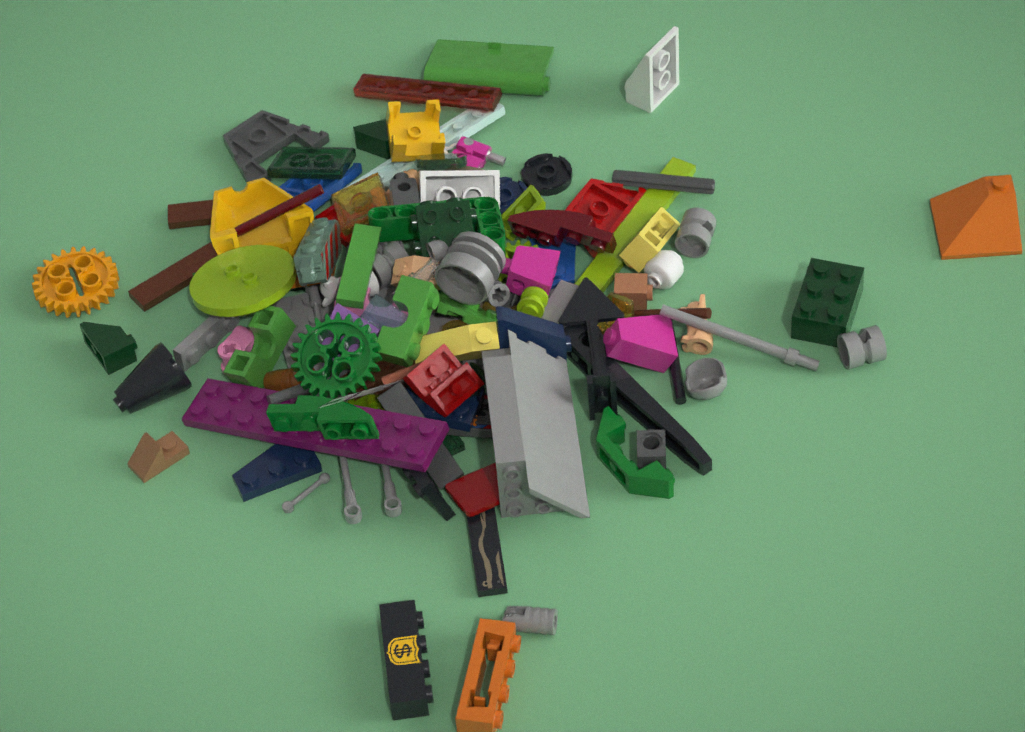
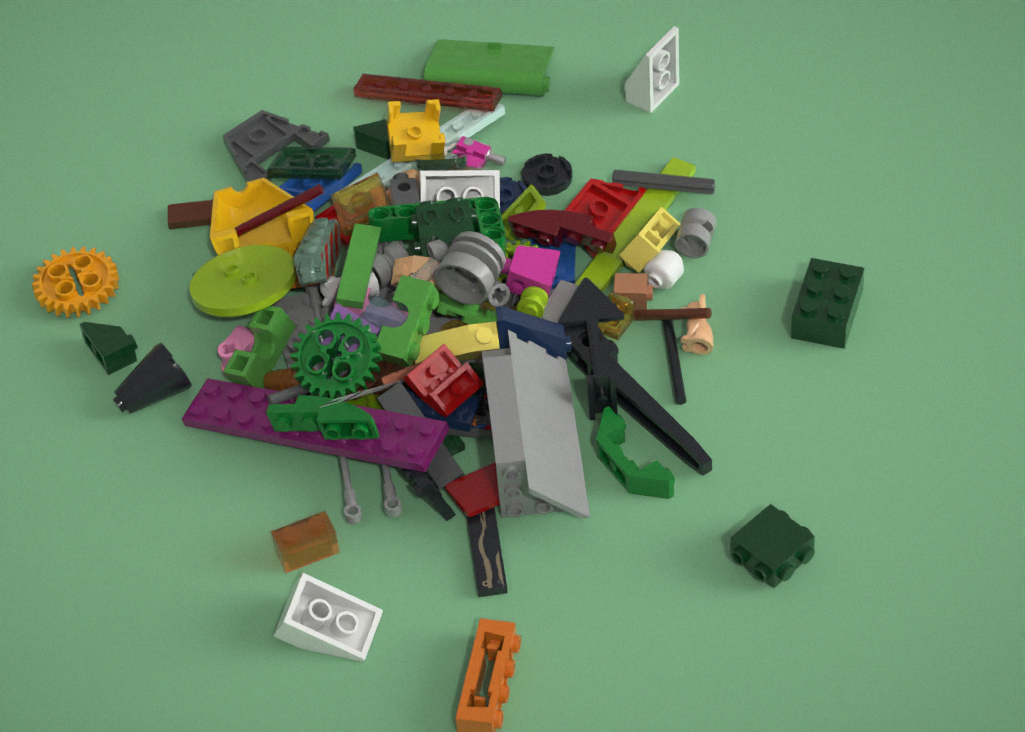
medium nougat slope [127,431,190,483] -> none
copper tile [128,242,218,312] -> none
light grey plate [173,315,240,372] -> none
dark blue wing [232,444,322,502] -> none
light grey hinge [282,473,330,513] -> none
black brick [379,600,434,721] -> none
light grey hinge [501,606,558,635] -> none
dark pink slope [603,315,678,373] -> none
dark grey brick [636,429,666,470] -> none
light grey bar [660,304,820,371] -> none
light grey hair [685,358,727,400] -> none
light grey wheel [837,325,887,370] -> none
orange slope [930,175,1022,260] -> none
none -> clear orange piece [271,511,340,573]
none -> white slope [273,573,383,662]
none -> dark green brick [730,504,815,588]

